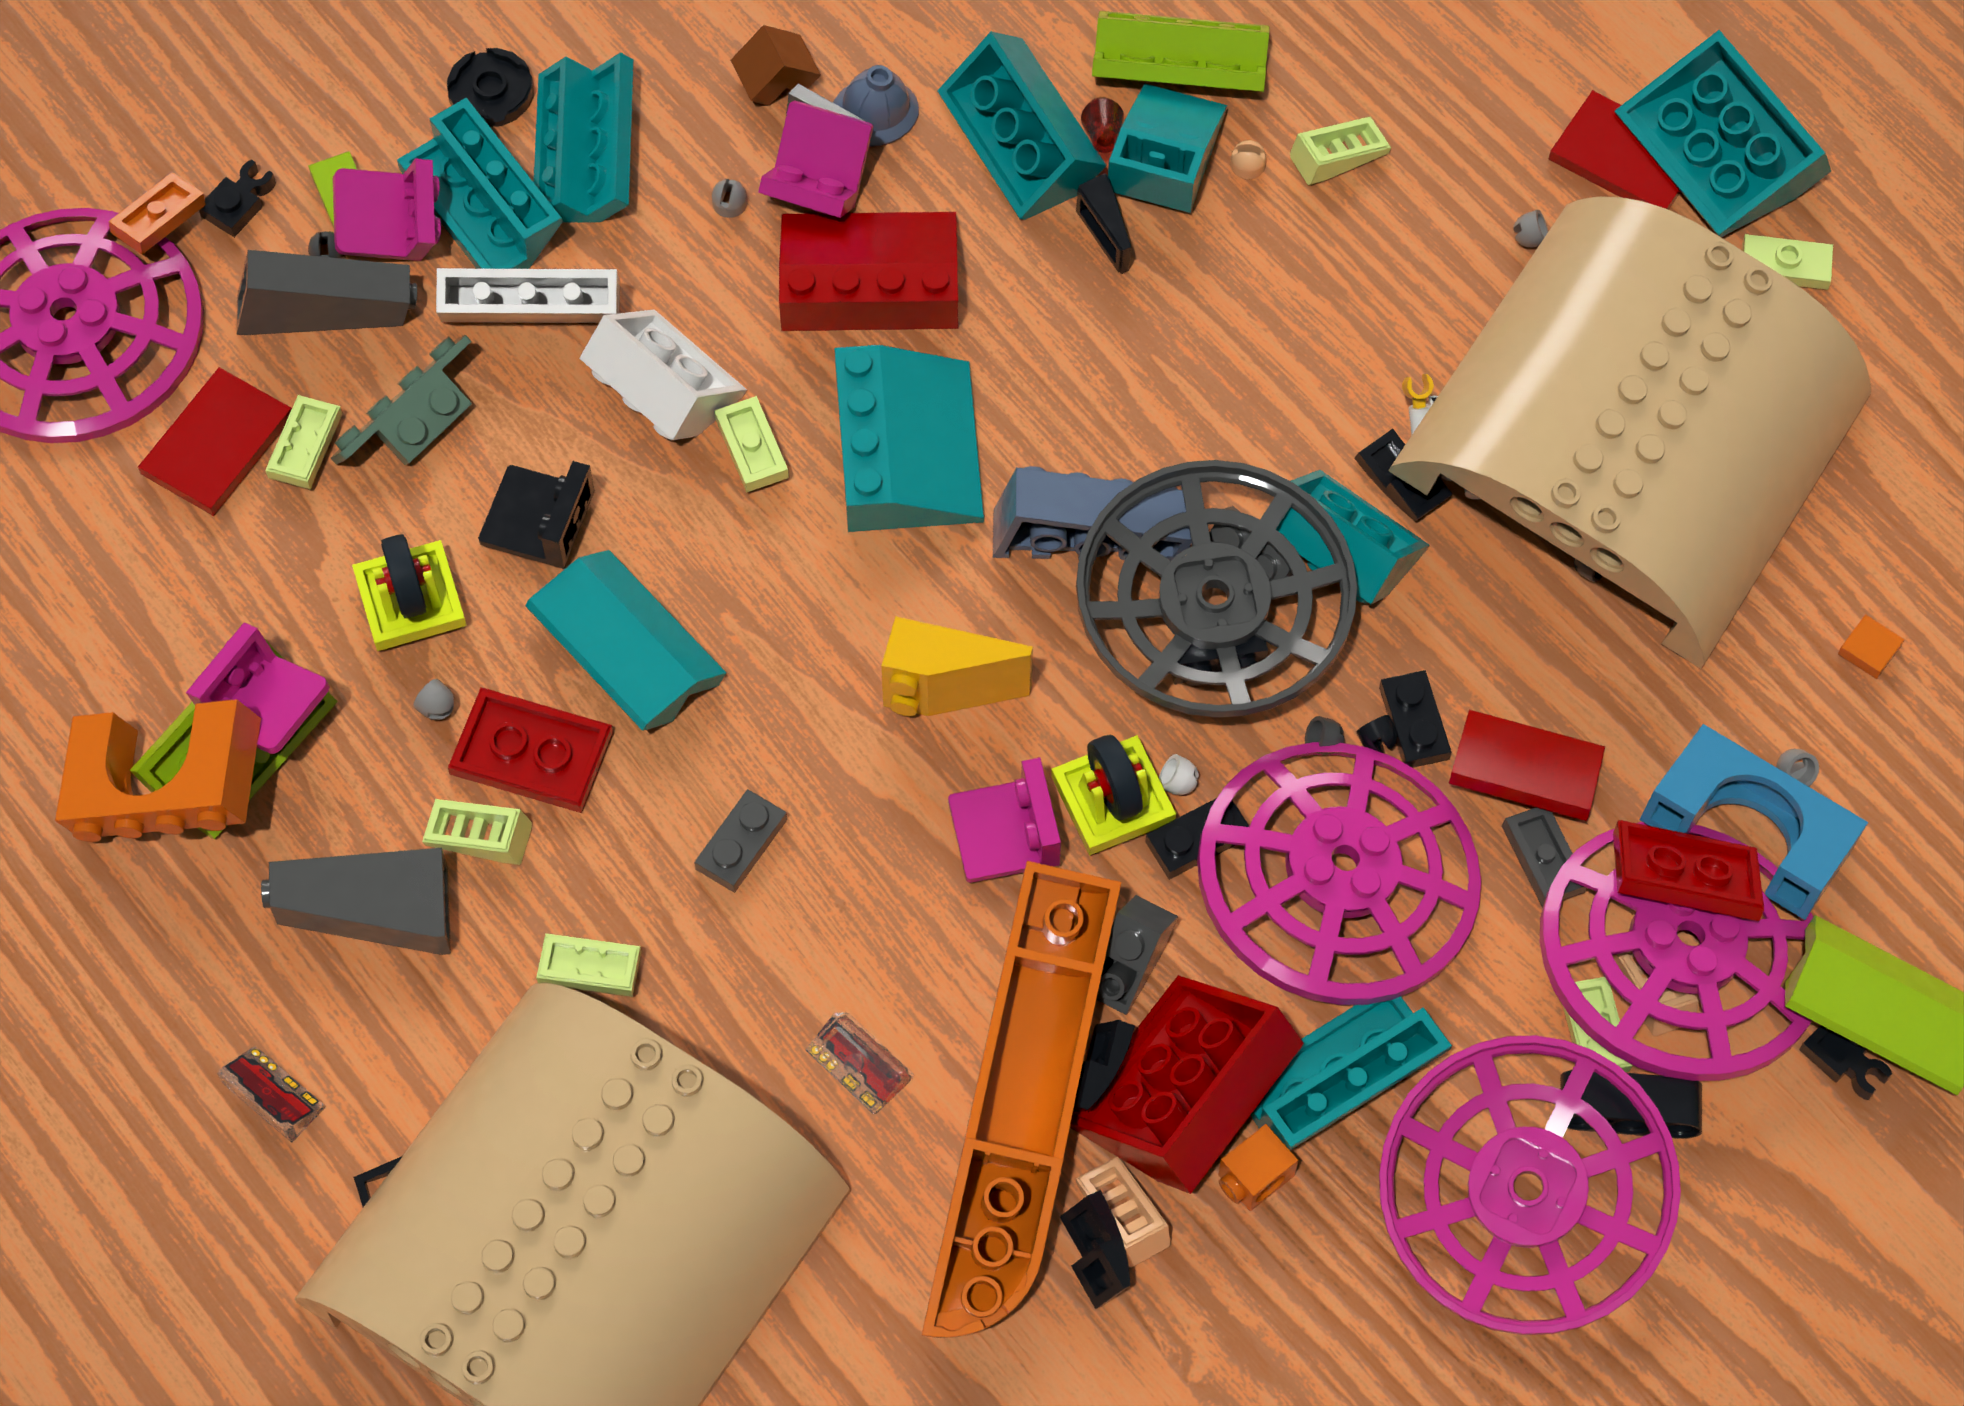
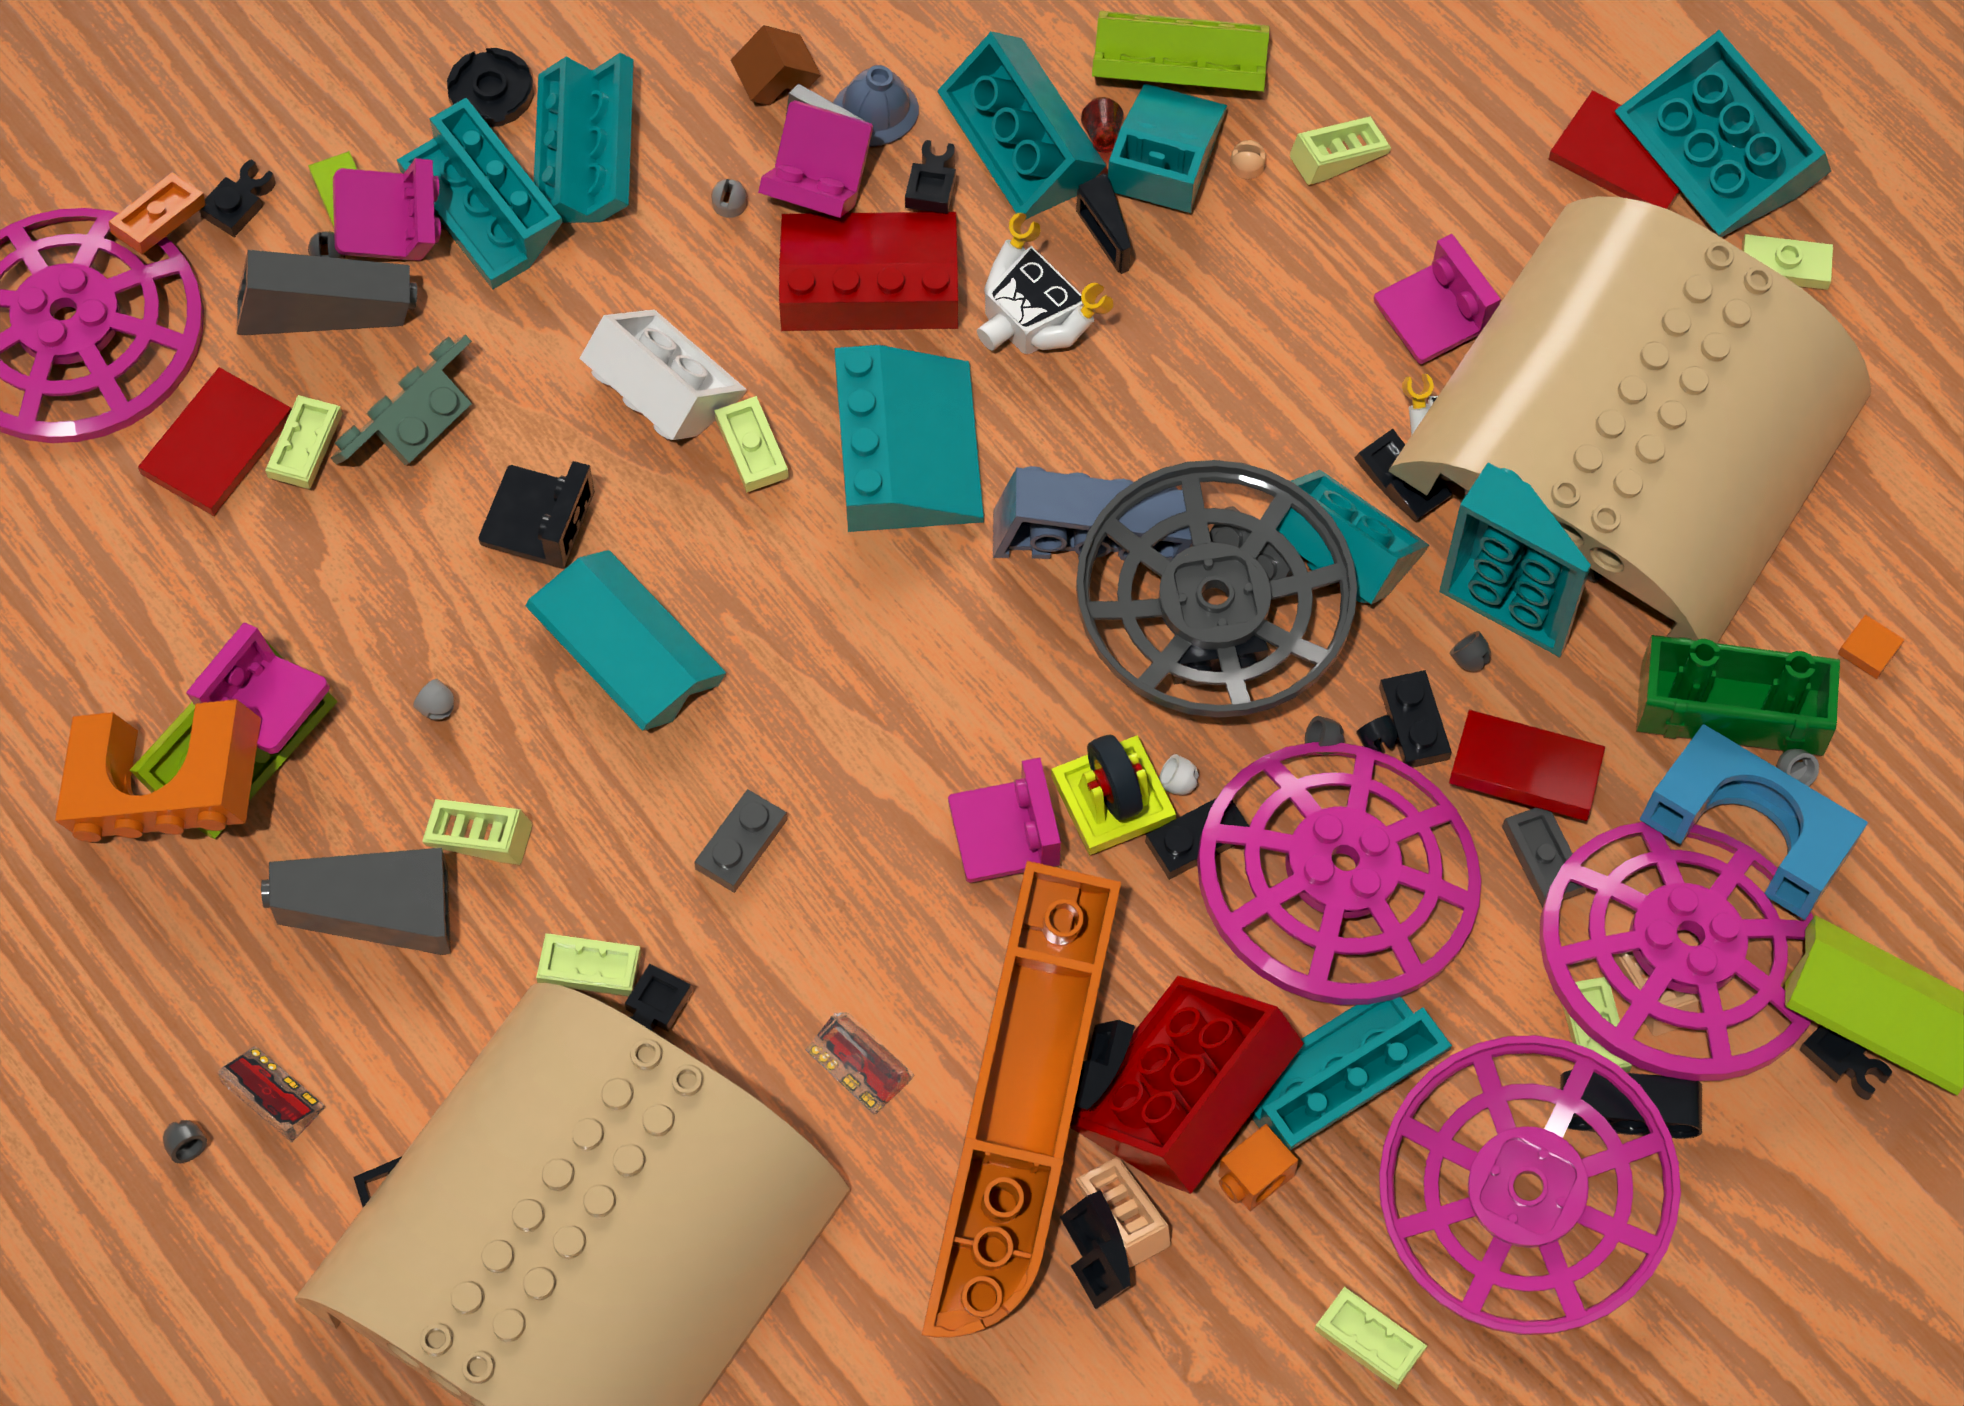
neon yellow plate [352,534,467,651] -> none
white brick [436,268,620,323] -> none
red tile [448,687,614,813] -> none
yellow slope [881,616,1033,716] -> none
dark grey slope [1096,895,1178,1015] -> none
light grey hinge [1513,210,1549,248] -> none
red tile [1613,820,1764,921] -> none
none -> dark grey hinge [163,1120,207,1163]
none -> black plate [625,964,692,1031]
none -> black plate [905,140,956,214]
none -> torso [977,213,1113,354]
none -> yellowish green plate [1314,1287,1427,1390]
none -> dark pink bracket [1374,234,1501,364]
none -> teal slope [1439,462,1591,657]
none -> dark grey hinge [1450,631,1491,672]
none -> green piece [1636,635,1840,756]

